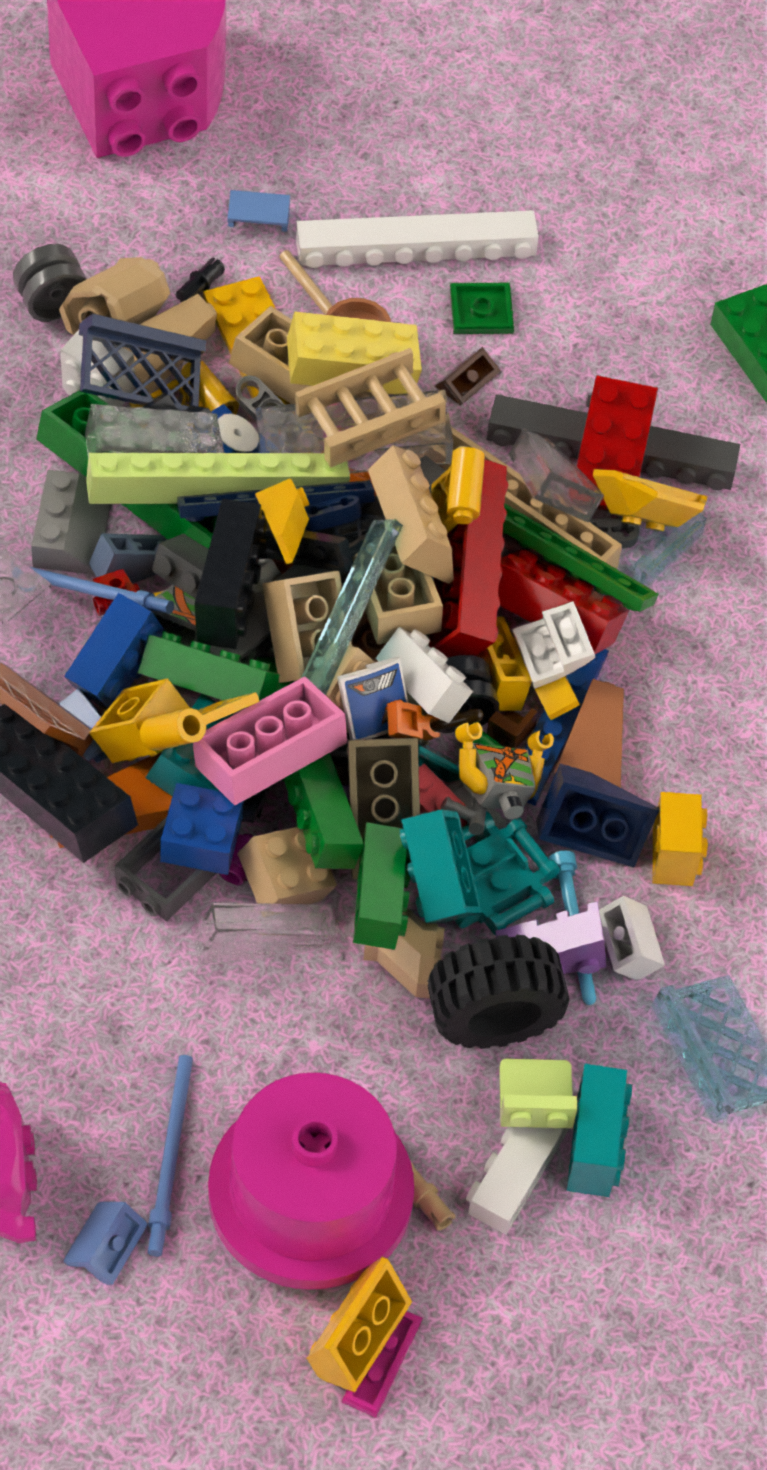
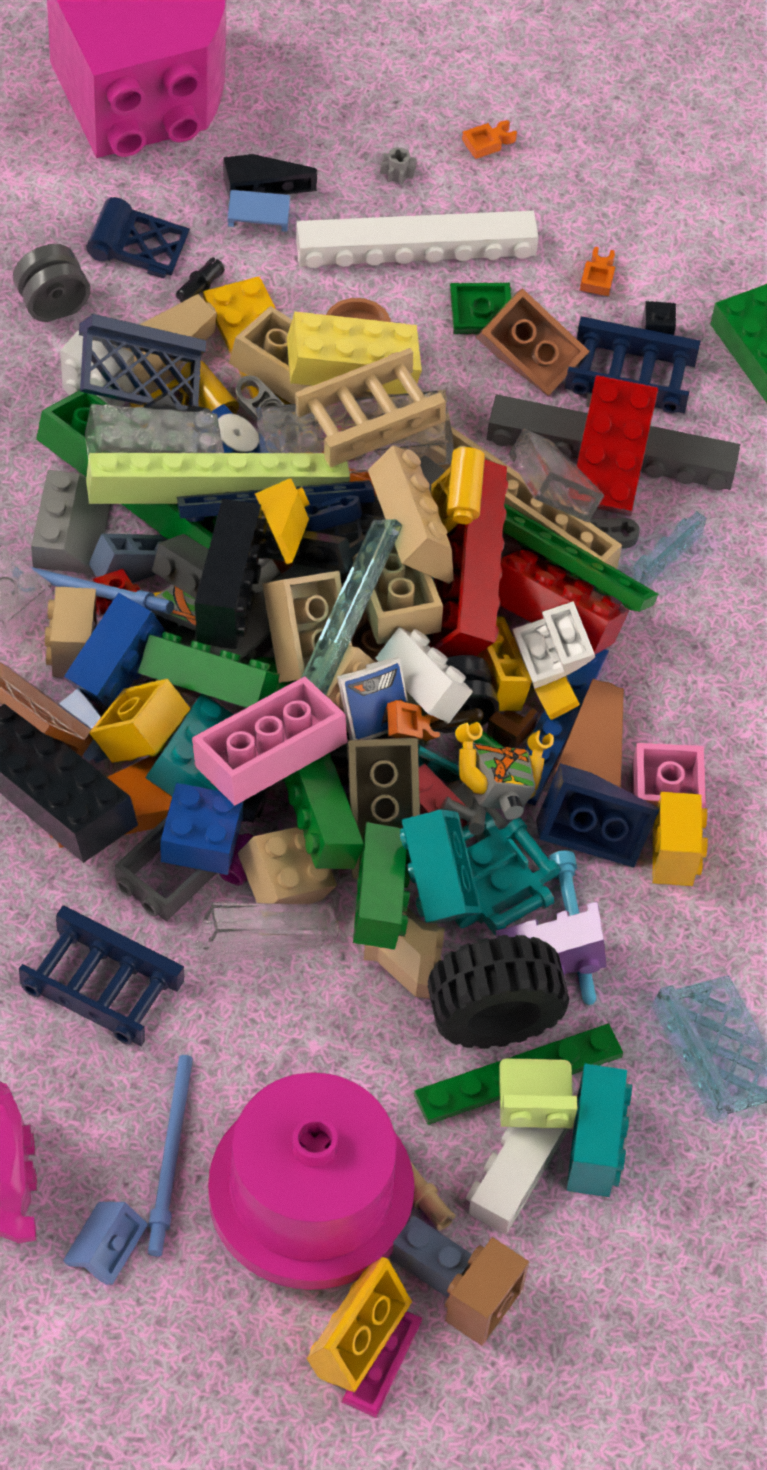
tan brick [59,257,170,335] -> none
yellow piece [140,692,260,751] -> none
tan bar [279,250,333,315] -> none
reddish brown slope [434,347,501,406] -> none
yellow wedge [593,469,708,532] -> none
white brick [599,896,665,980] -> none
none -> dark blue fence [19,905,184,1046]
none -> tan brick [45,587,97,677]
none -> dark blue piece [86,197,190,278]
none -> black slope [223,154,318,200]
none -> light grey gear [380,148,417,184]
none -> sand blue brick [390,1215,472,1298]
none -> green plate [414,1023,624,1125]
none -> medium nougat brick [444,1237,530,1346]
none -> orange plate [462,120,517,159]
none -> nougat slope [476,288,589,396]
none -> dark blue fence [565,316,701,413]
none -> orange plate [579,247,616,297]
none -> bright pink brick [632,743,706,808]
none -> black brick [641,301,676,335]

